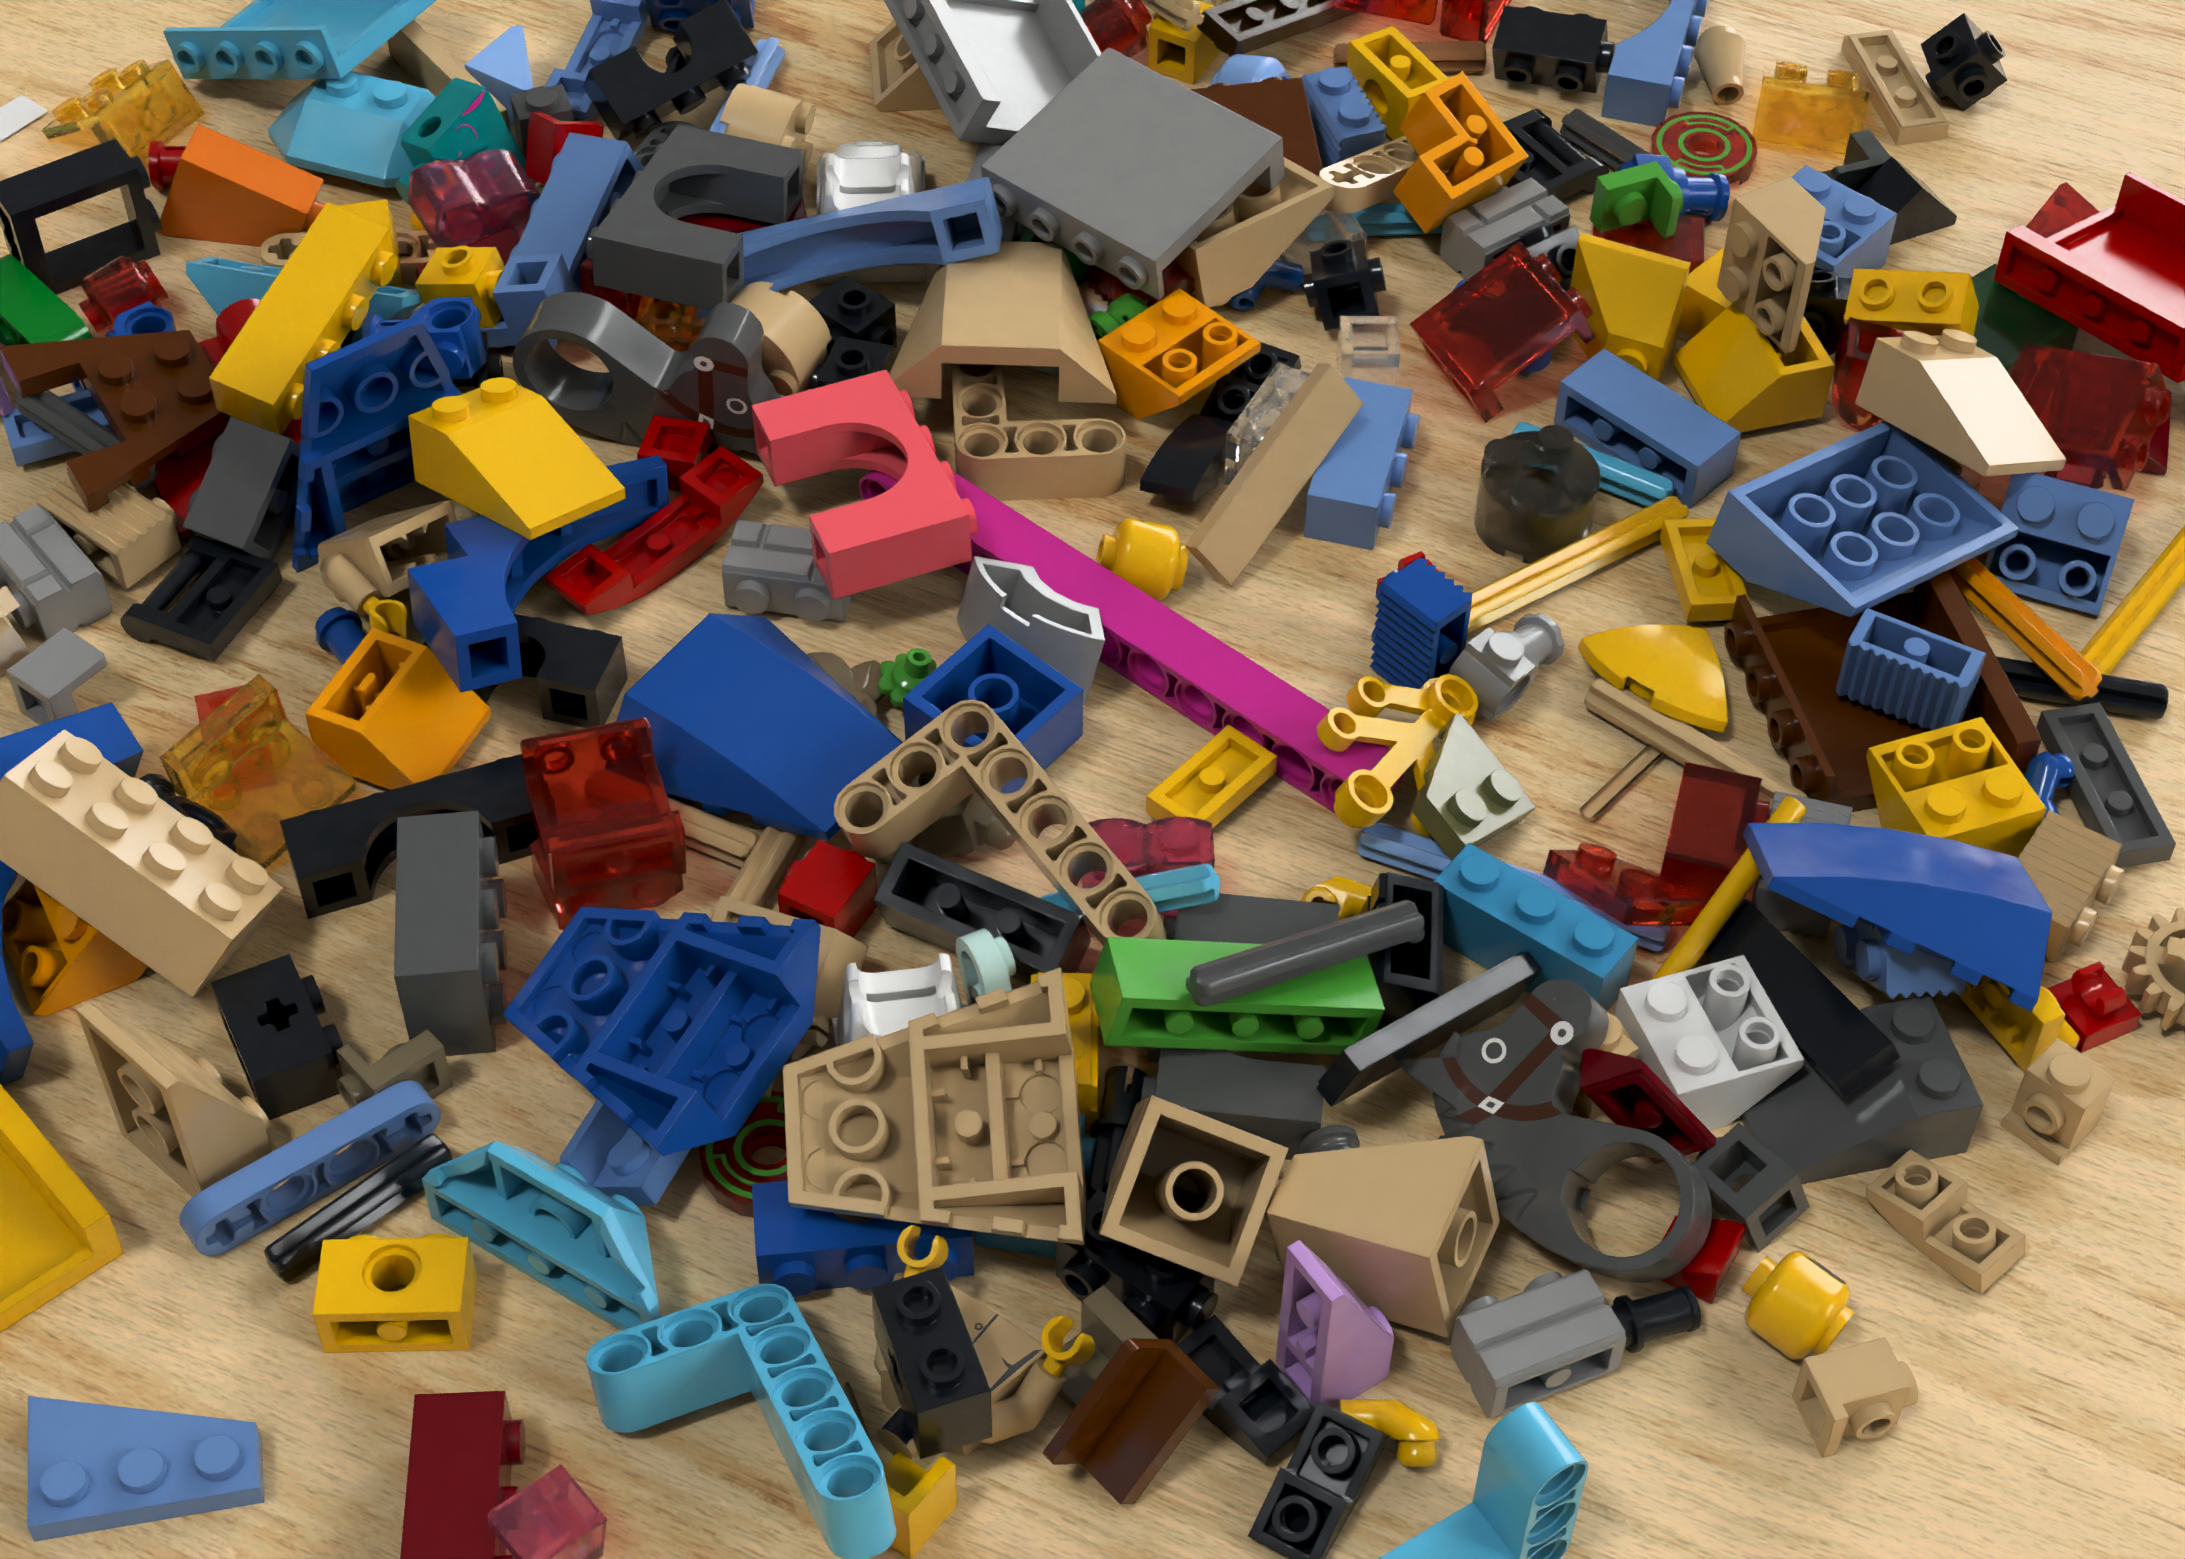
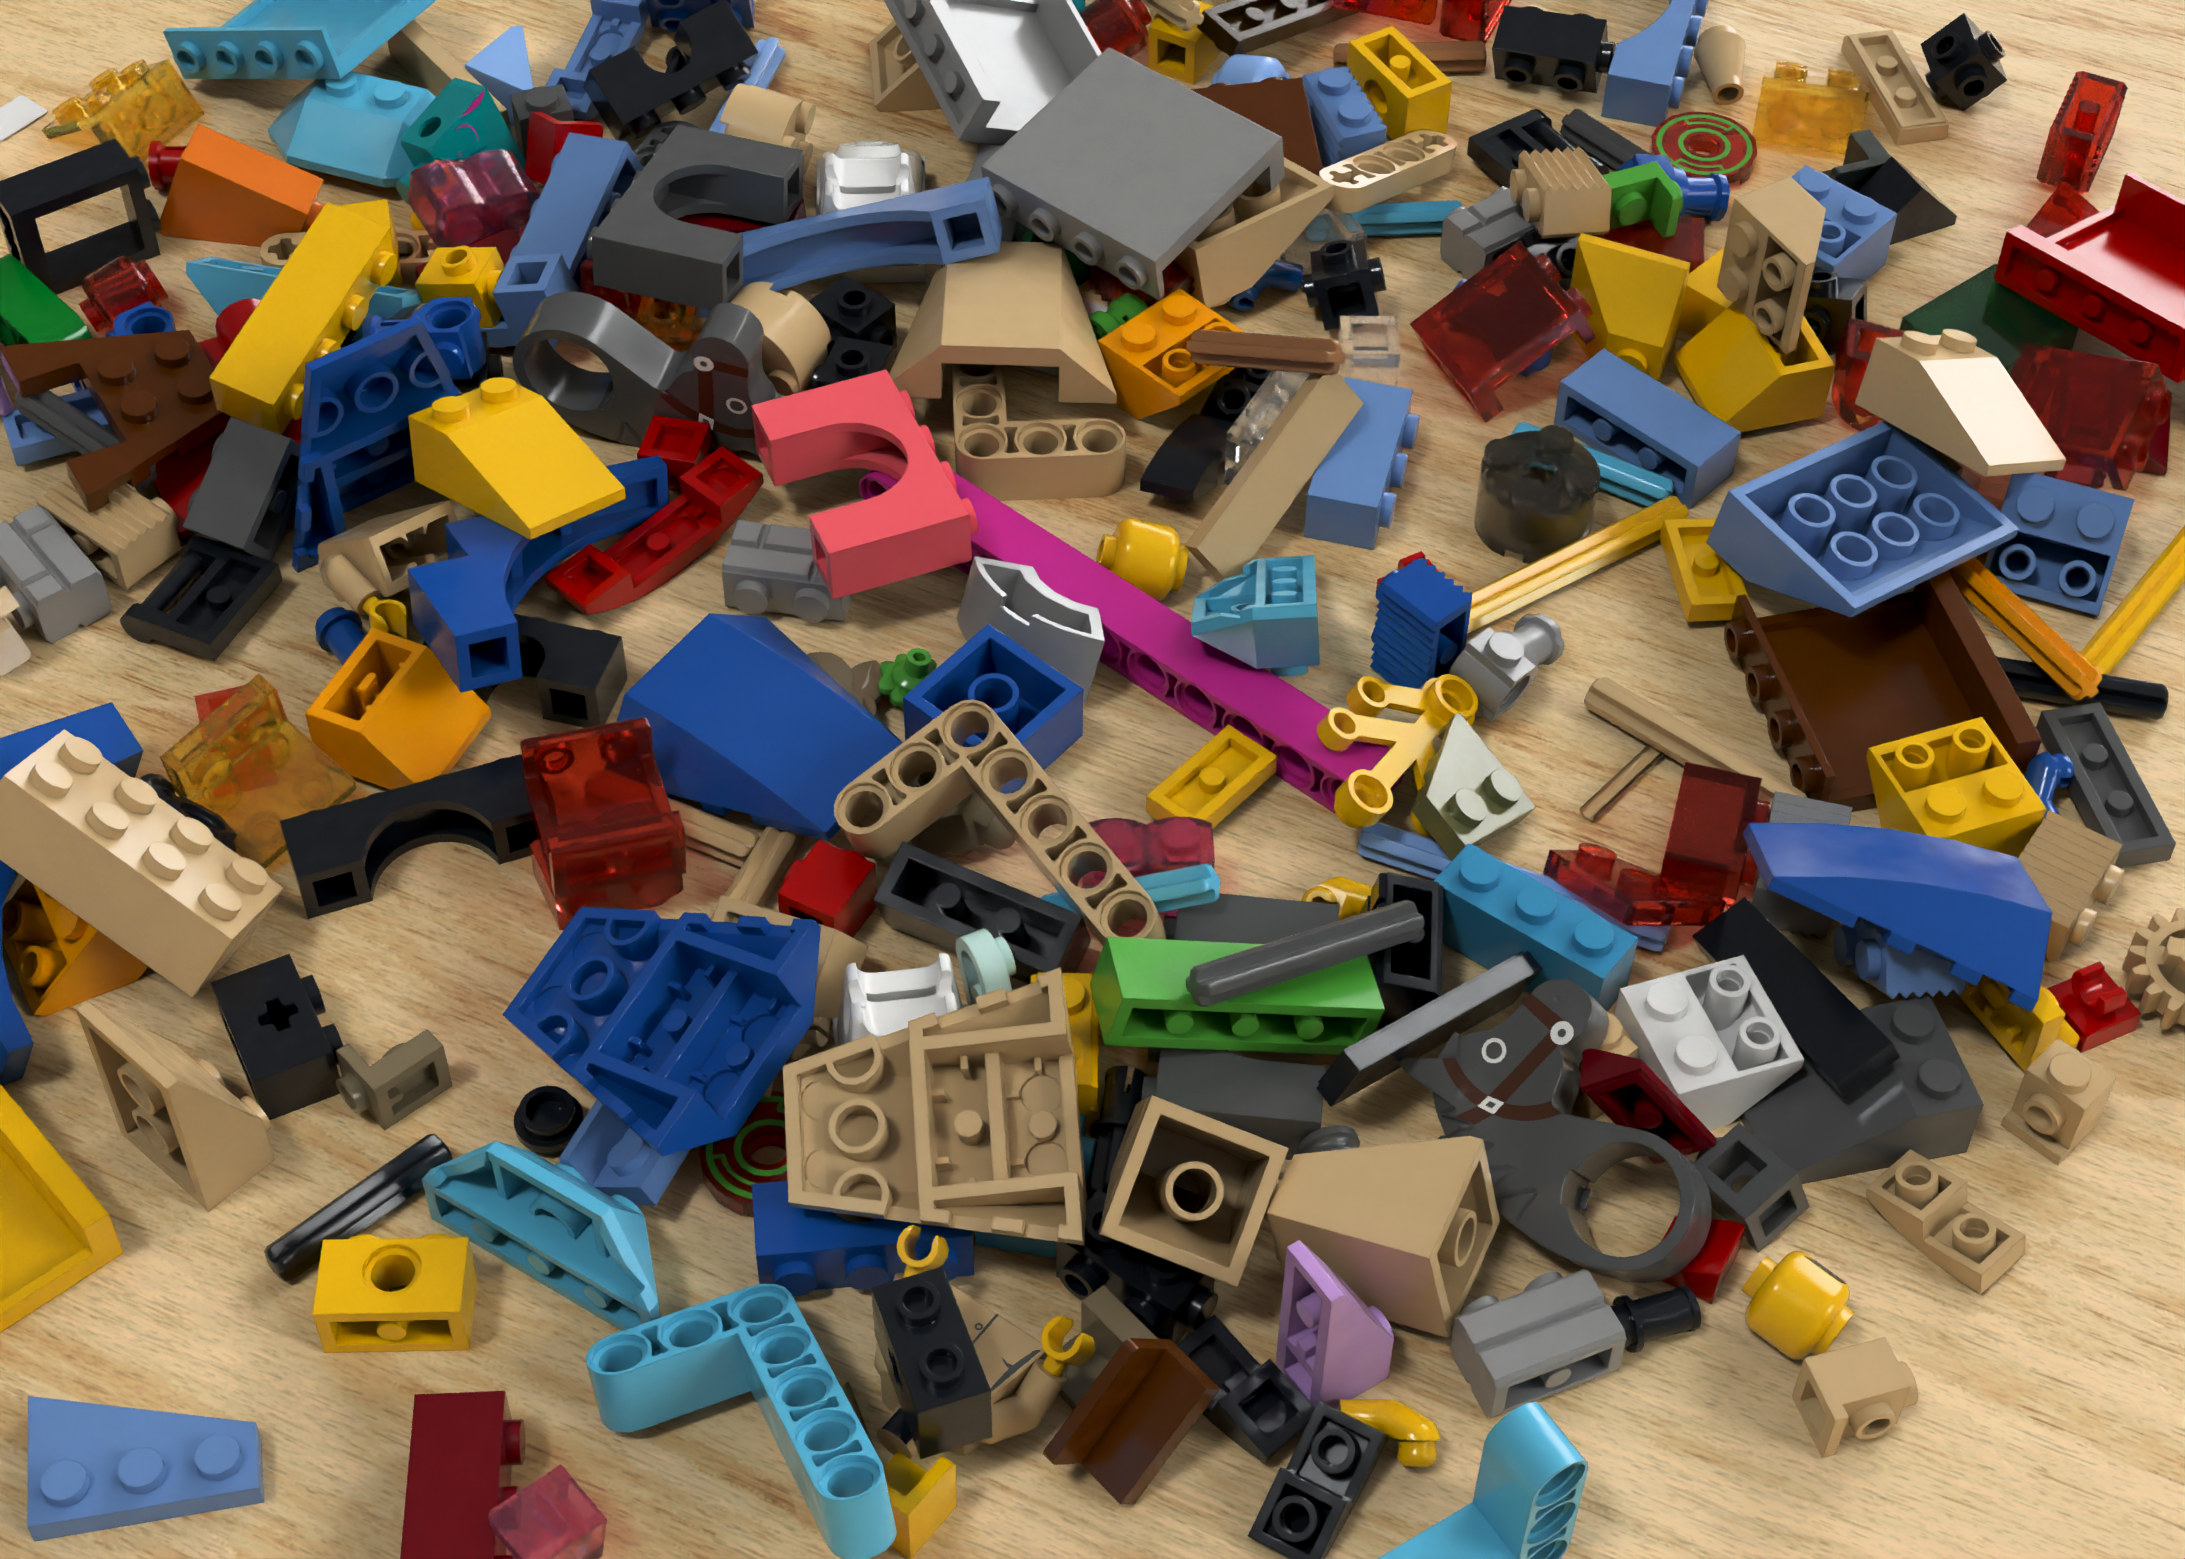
light grey panel [6,627,107,725] -> none
medium blue beam [179,1080,441,1256] -> none
dark grey brick [394,811,508,1056] -> none
light orange brick [1393,71,1529,234] -> none
yellow brick [1578,624,1728,733] -> none
yellow bar [1651,796,1807,980] -> none
medium blue brick [1836,608,1987,730] -> none
yellow brick [1844,268,1979,353] -> none
none -> black plate [514,1086,584,1153]
none -> medium nougat axle [1186,329,1345,376]
none -> medium azure wedge [1191,555,1320,677]
none -> tan brick [1510,146,1612,239]
none -> clear red brick [2036,71,2128,194]

